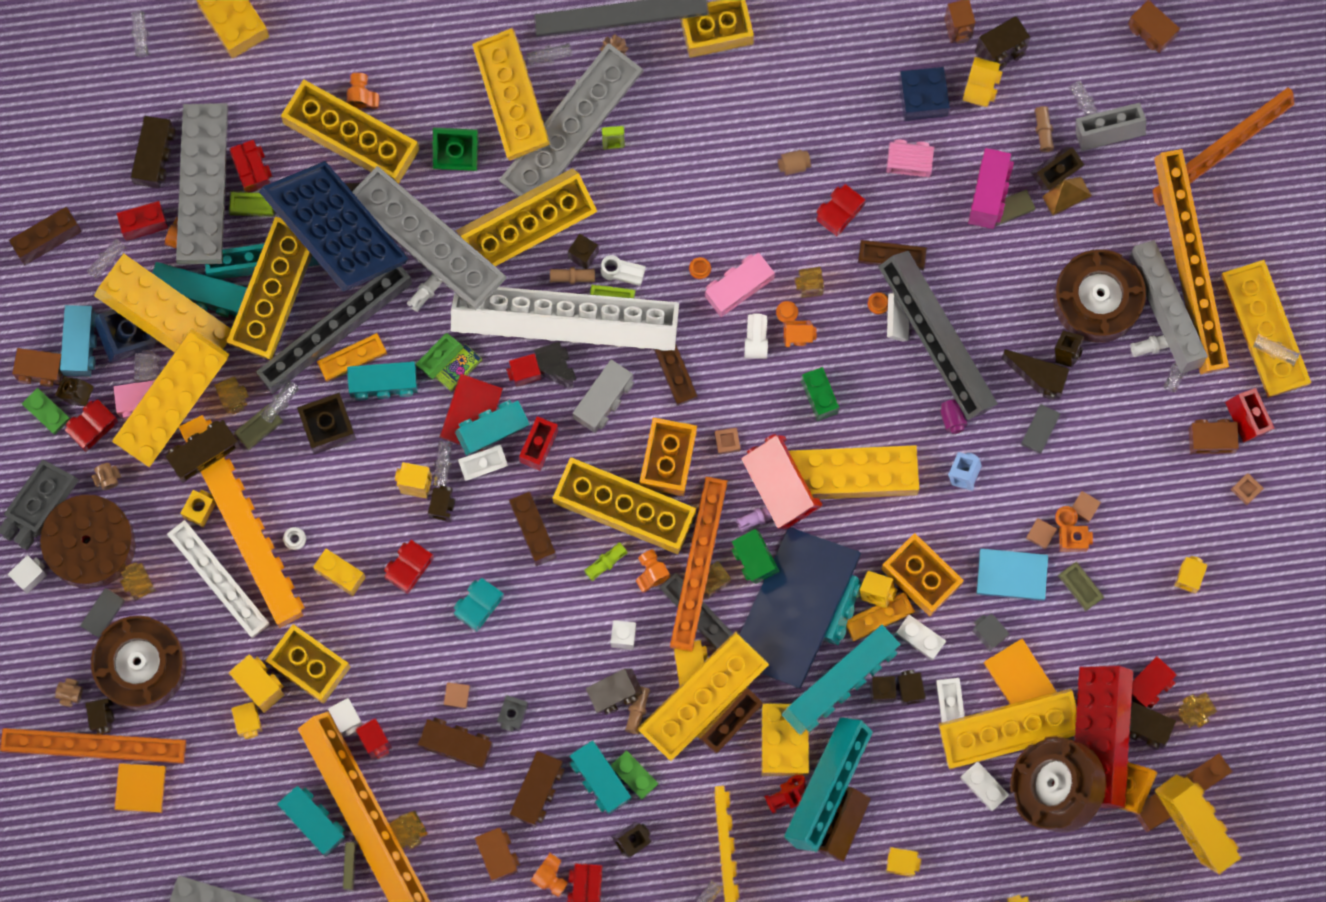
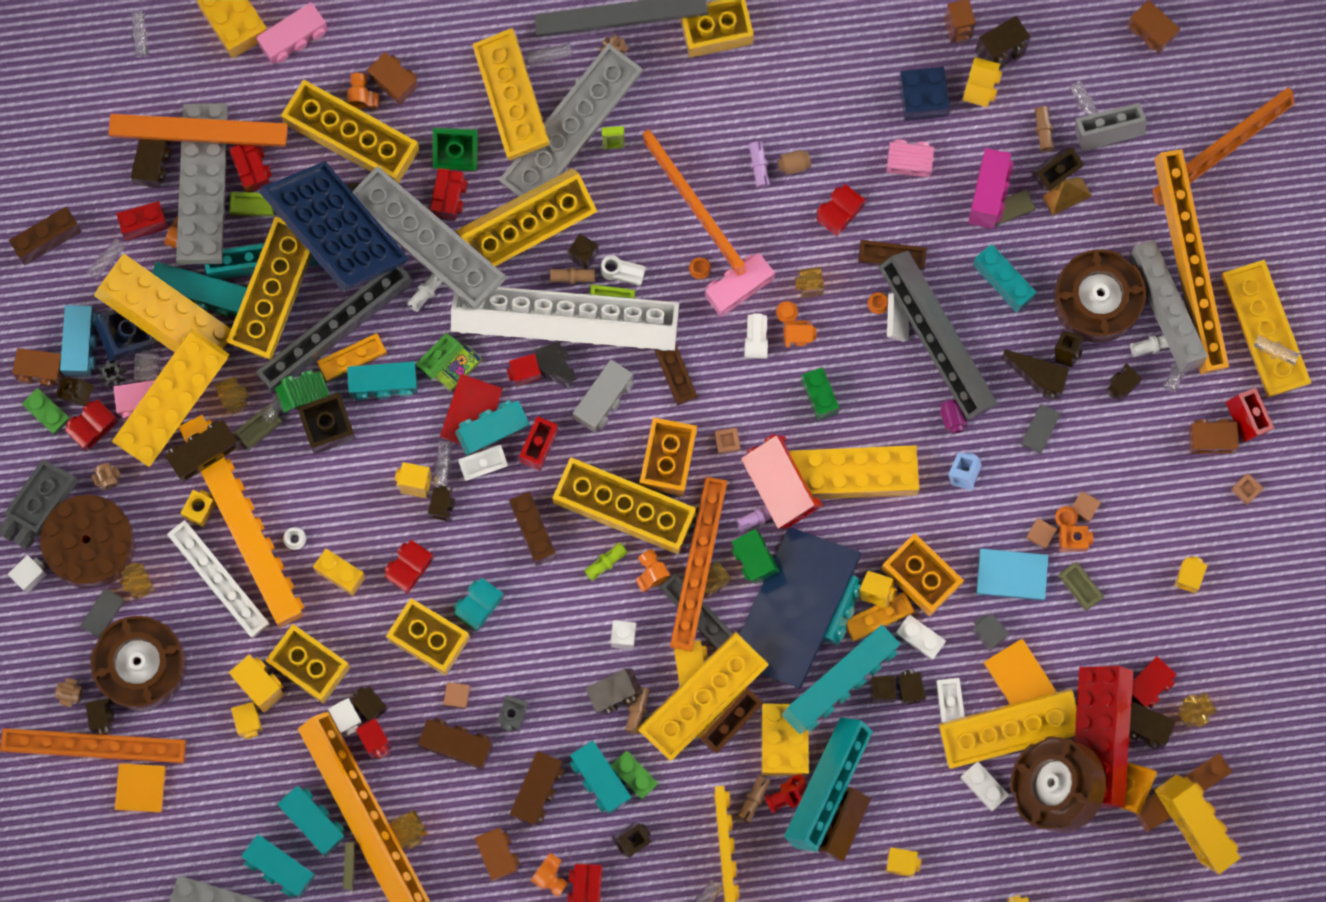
none -> dark grey gear [98,360,126,388]
none -> orange tile [108,114,288,147]
none -> teal brick [241,834,316,899]
none -> bright pink brick [256,2,328,65]
none -> green brick [275,370,330,413]
none -> dark brown brick [351,686,388,721]
none -> dark orange brick [367,52,418,105]
none -> yellow brick [386,598,470,676]
none -> red brick [429,168,468,220]
none -> orange tile [642,129,746,277]
none -> medium nougat pin [737,776,771,823]
none -> lavender pin [748,141,770,188]
none -> teal brick [973,244,1037,313]
none -> dark brown brick [1106,363,1142,402]

